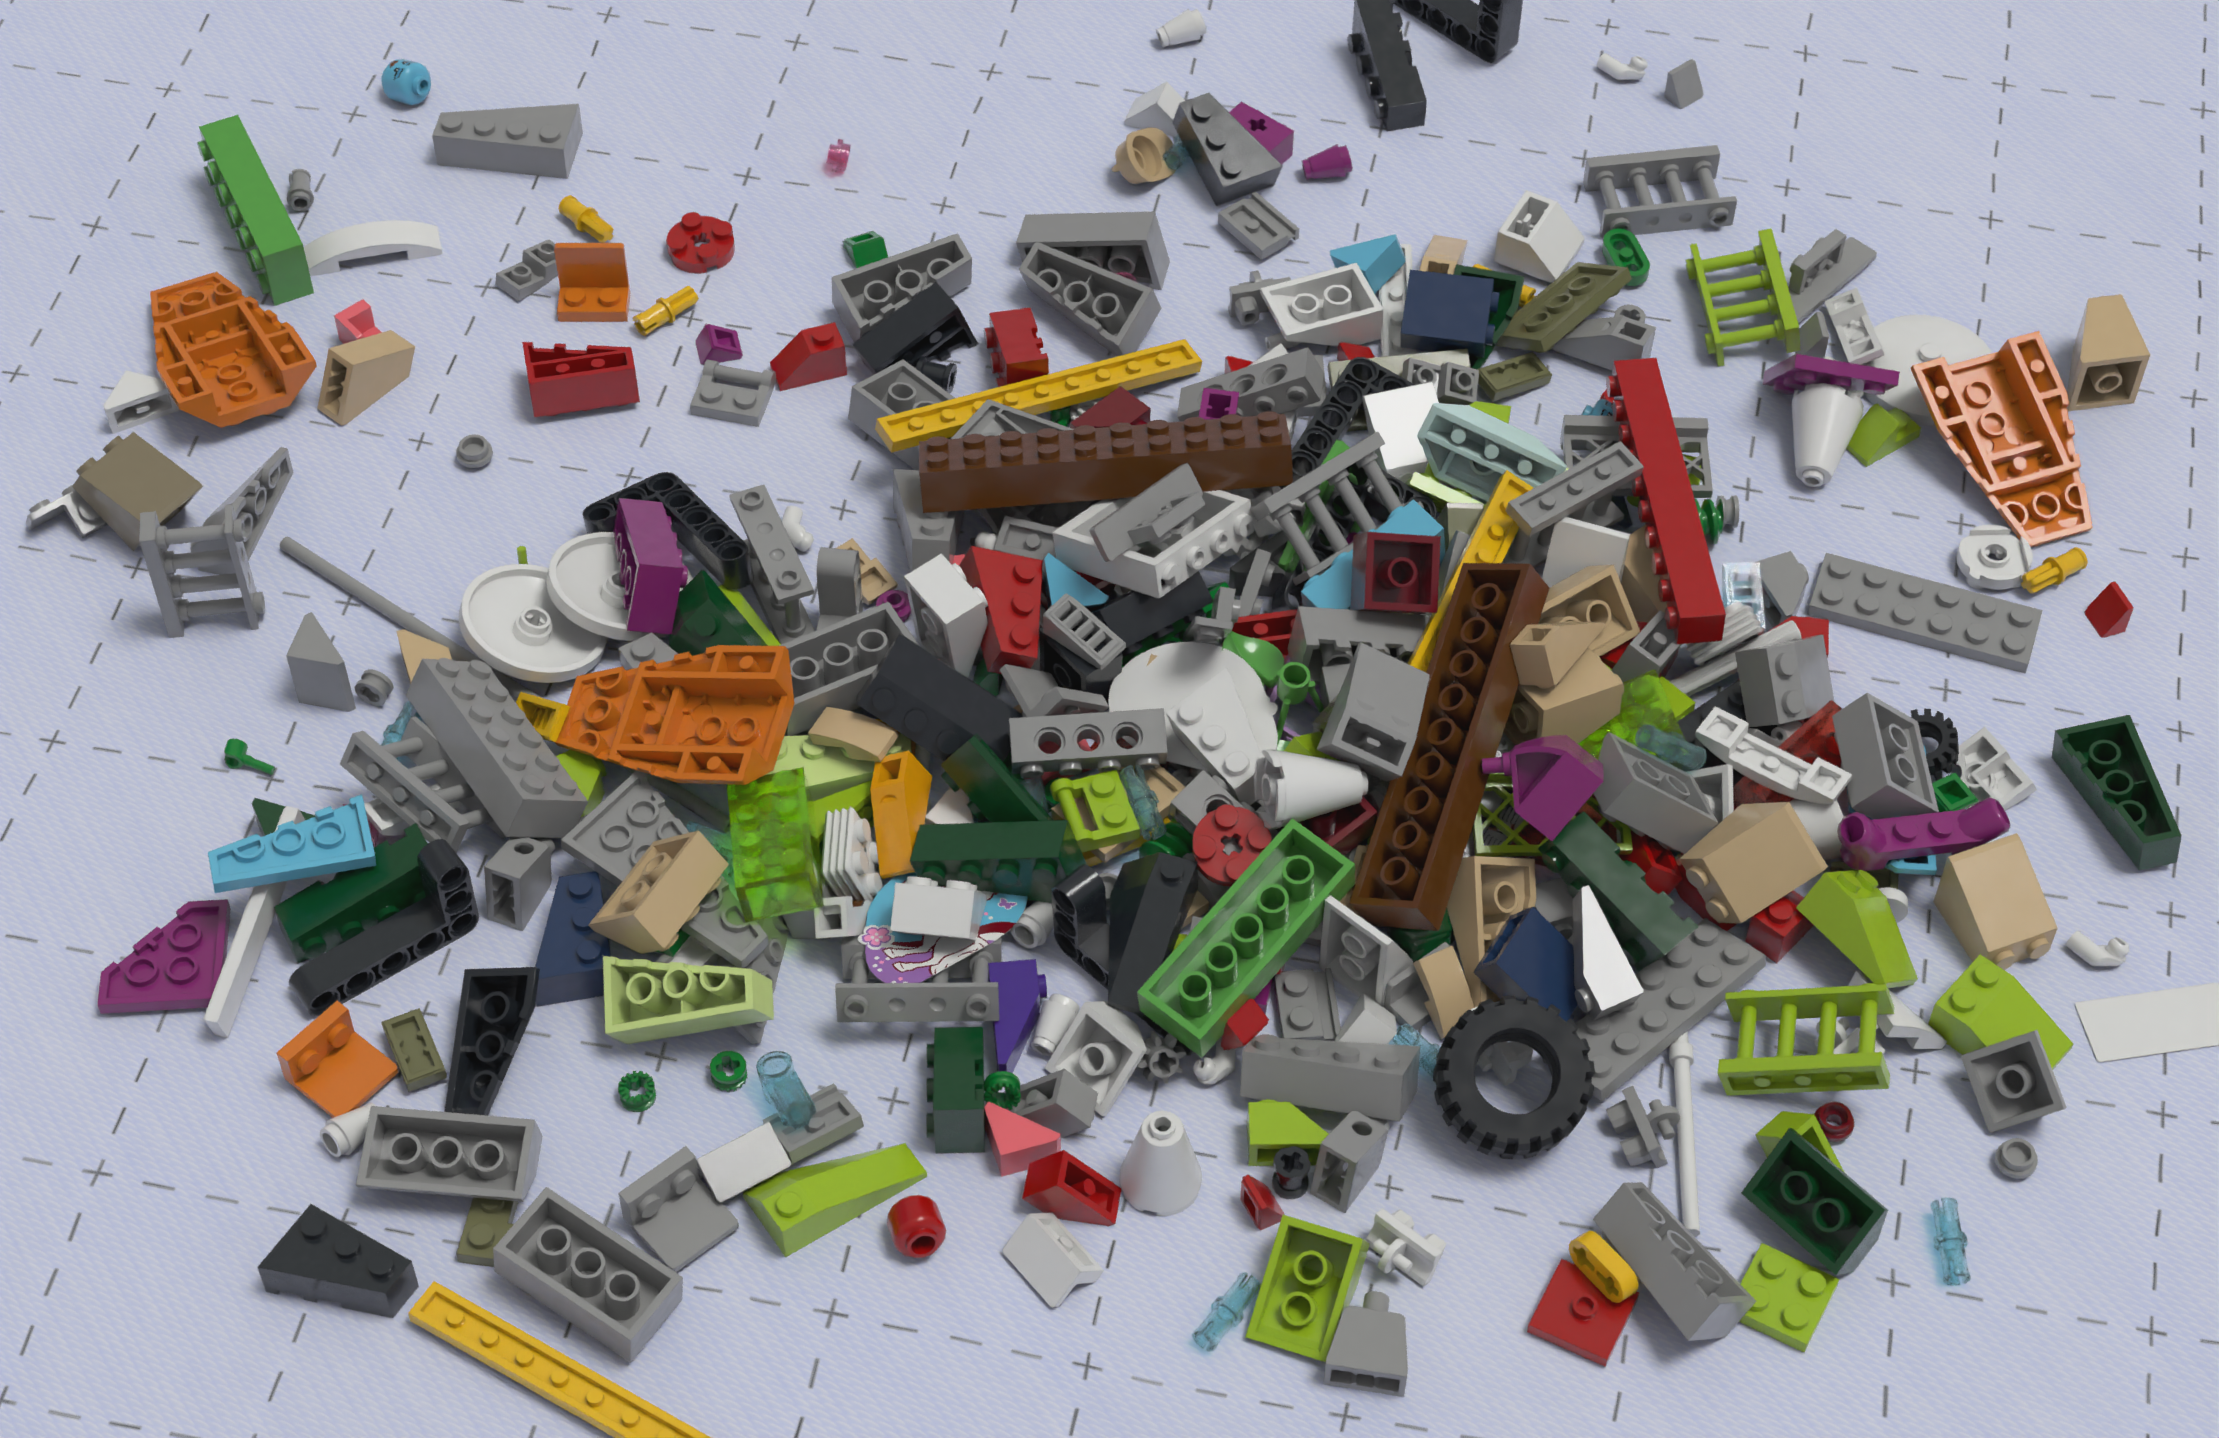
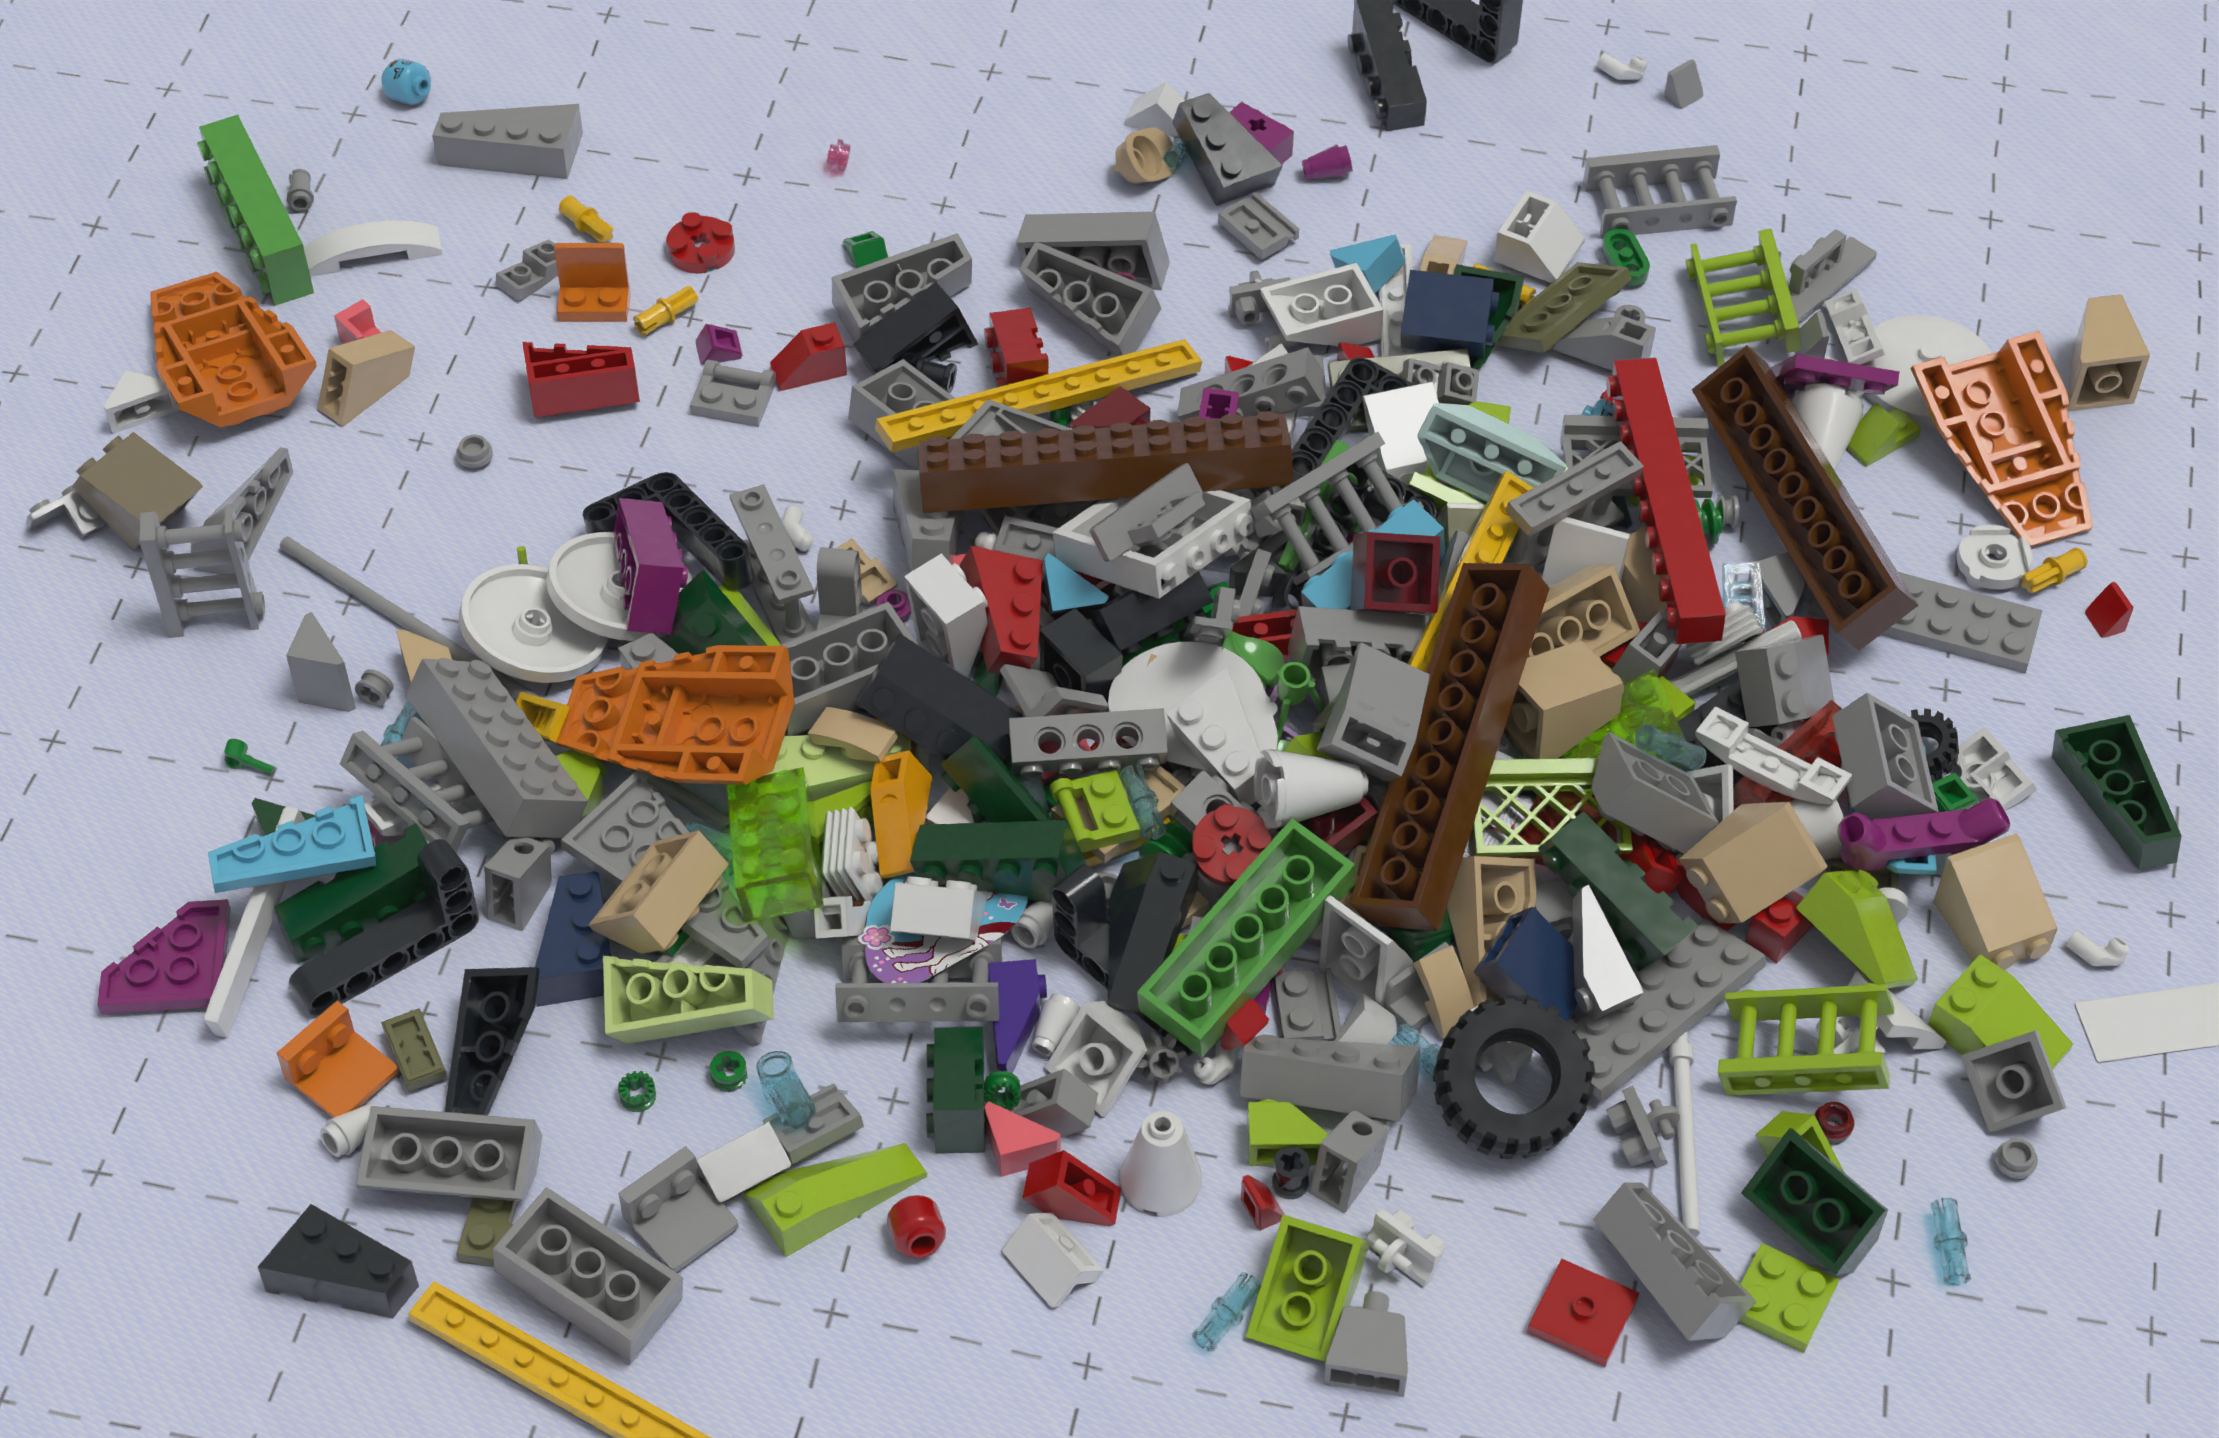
light grey slope [1043,593,1126,670] -> none
white cone [1156,9,1206,47] -> none
olive plate [1477,352,1552,401] -> none
magenta piece [1482,735,1604,841] -> none
tan slope [1510,621,1605,688] -> none
yellow beam [1569,1230,1638,1303] -> none
none -> reddish brown brick [1692,345,1919,651]

